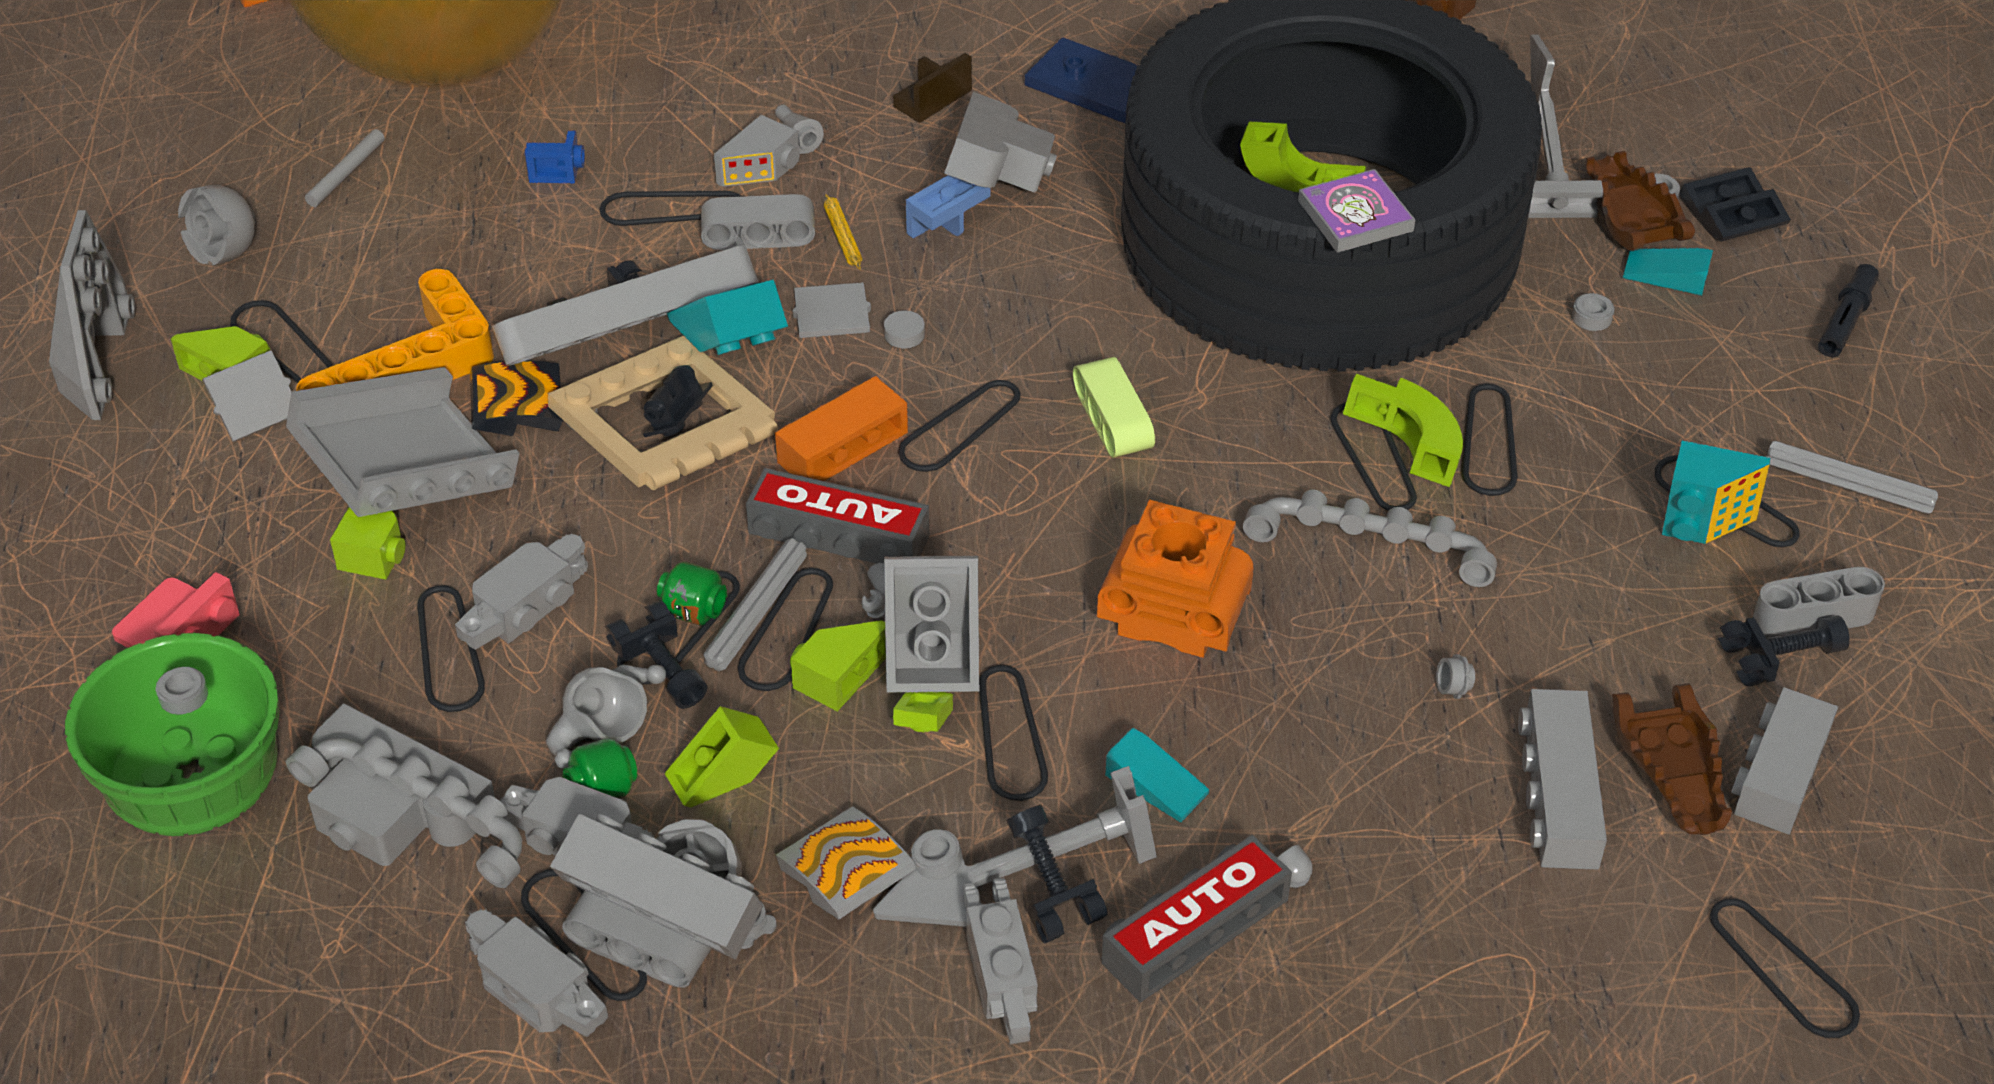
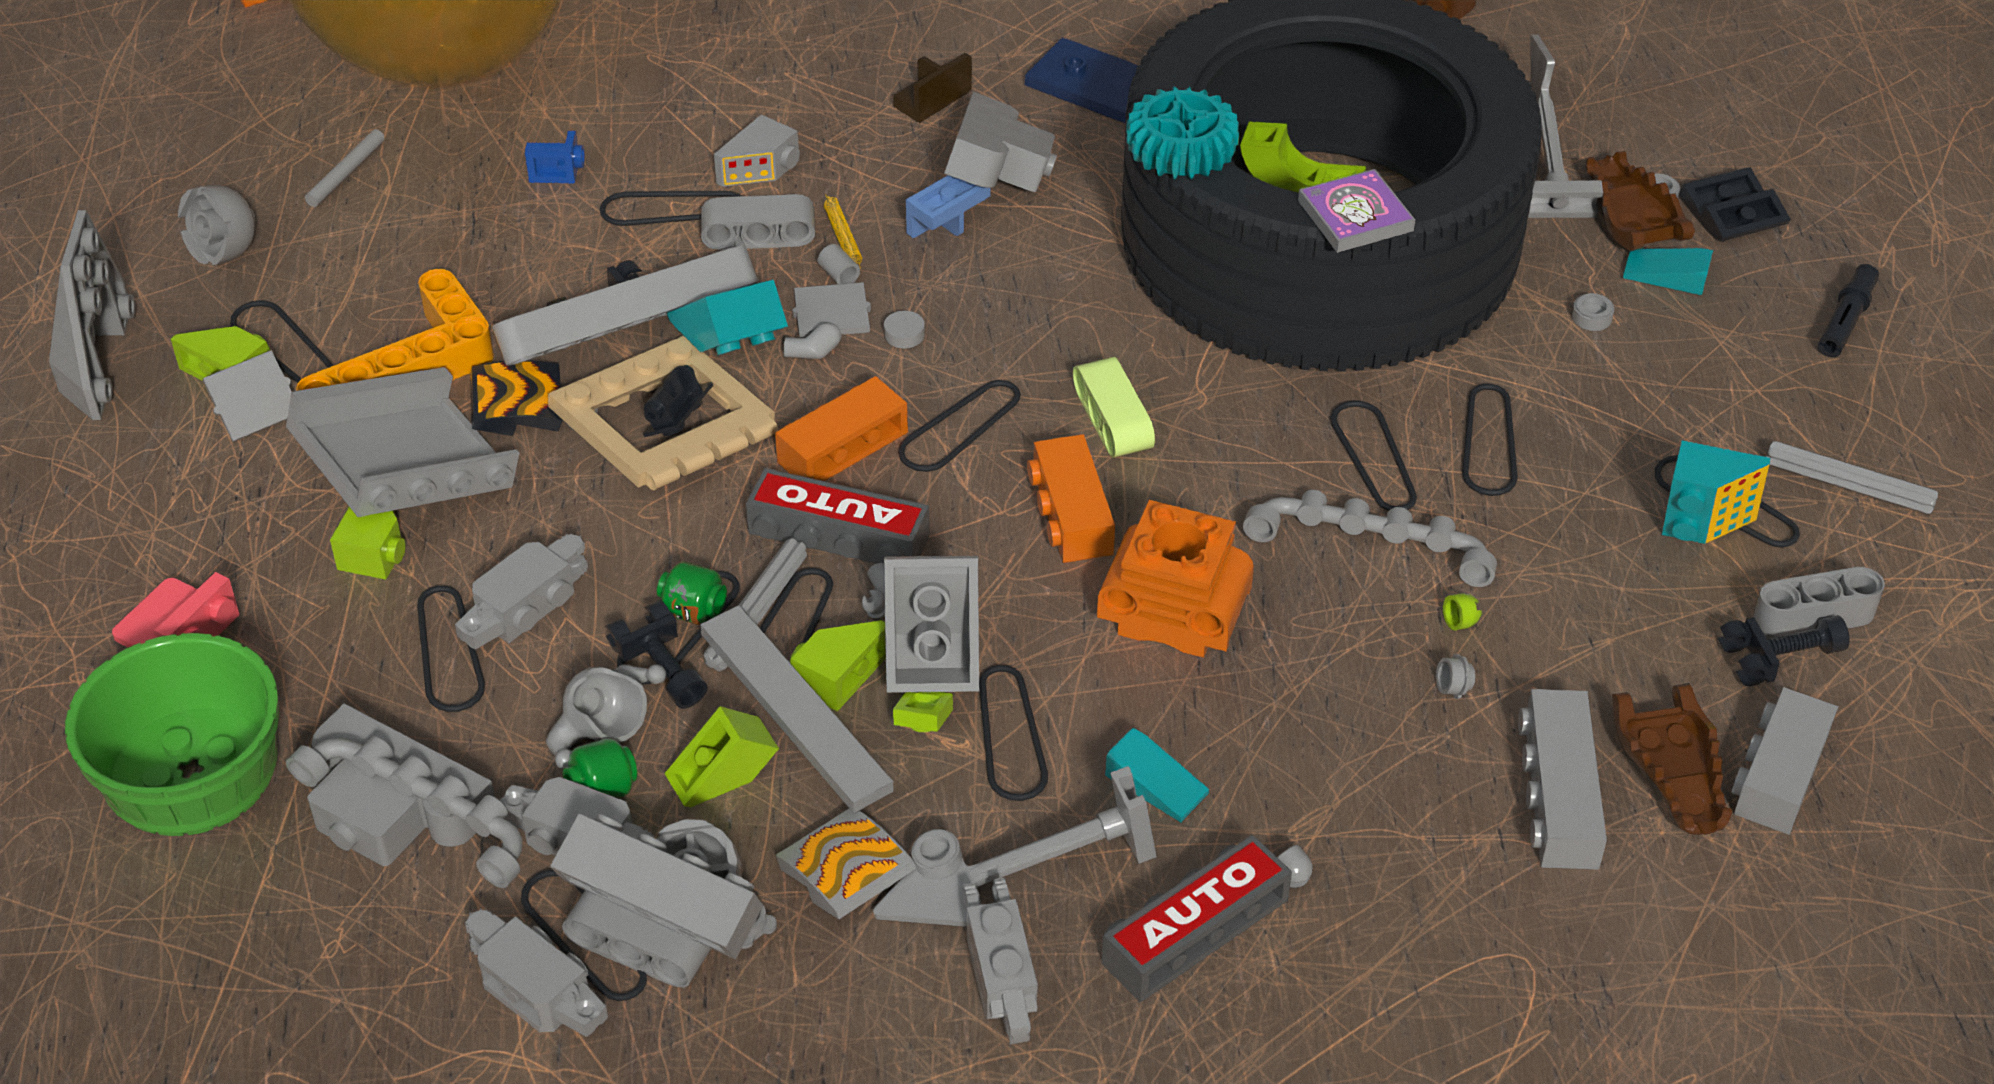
light grey tile [156,667,208,714] -> none
light grey cone [775,105,824,154] -> none
black bar [1006,804,1108,944] -> none
lime arch [1343,374,1463,487] -> none
black piece [1710,899,1860,1038] -> none
none -> light grey tile [700,605,893,813]
none -> light grey arm [784,322,842,359]
none -> light grey hinge [818,244,860,284]
none -> orange brick [1027,434,1115,563]
none -> teal gear [1126,86,1239,180]
none -> lime hinge [1443,593,1482,631]

